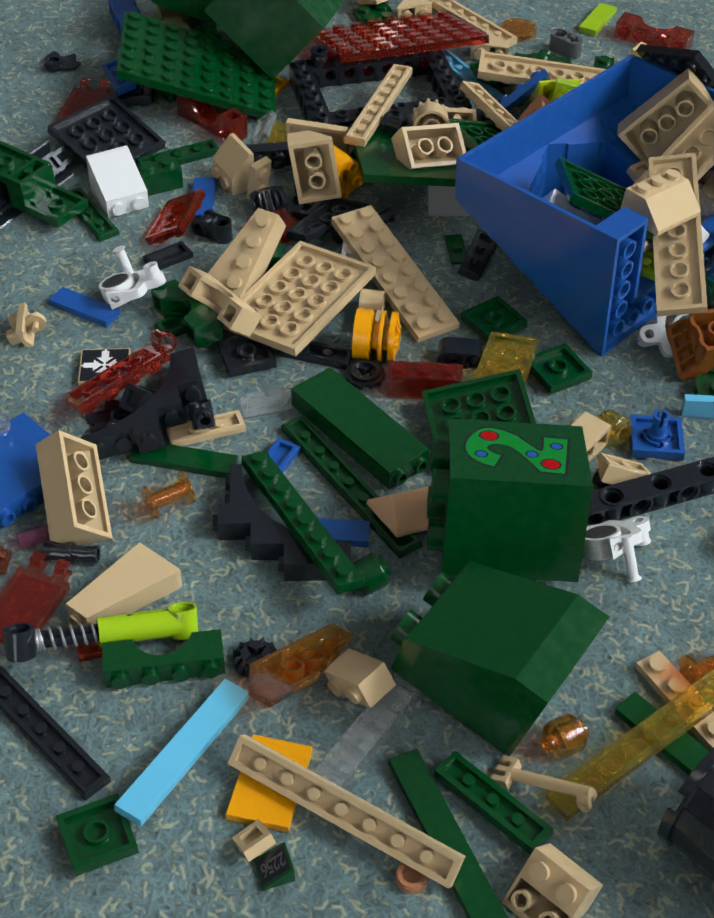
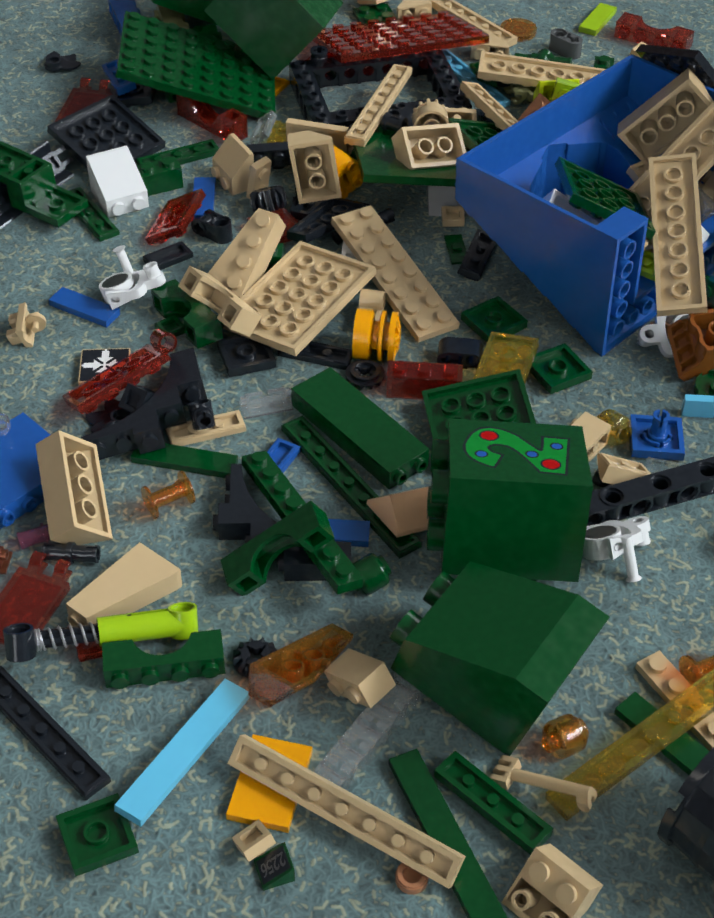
blue plate [498,68,551,112] -> none
tan slope [620,169,701,236] -> none
none -> dark green arch [220,501,335,596]
none -> tan plate [441,206,465,227]

